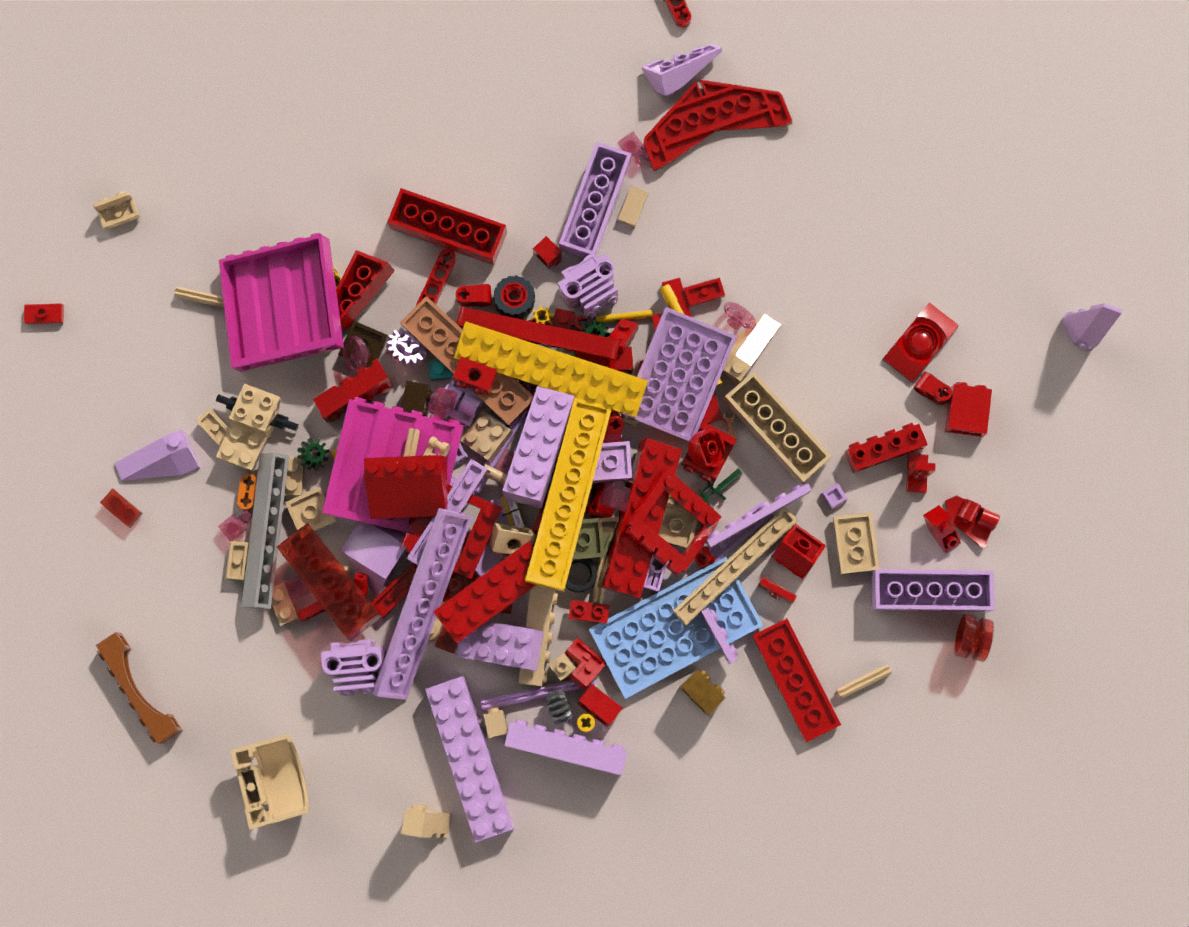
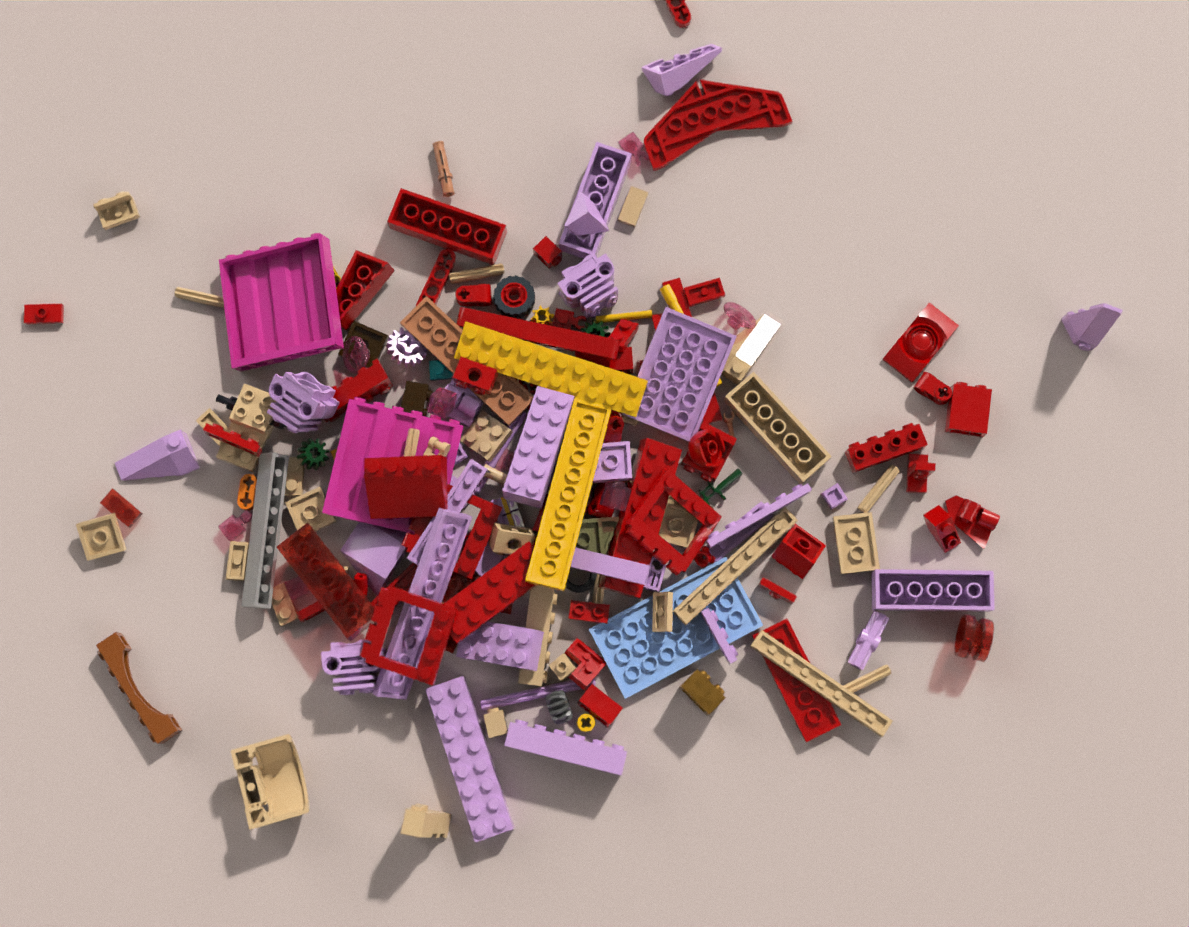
none -> tan plate [76,513,126,561]
none -> red plate [203,423,262,457]
none -> lavender piece [267,372,340,433]
none -> red hinge [360,586,458,686]
none -> nougat pin [432,141,455,197]
none -> tan axle [449,264,505,284]
none -> lavender slope [564,193,610,236]
none -> lavender tile [571,548,651,586]
none -> tan plate [652,592,673,632]
none -> tan tile [750,630,893,737]
none -> lavender piece [847,610,889,670]
none -> tan axle [858,465,899,513]

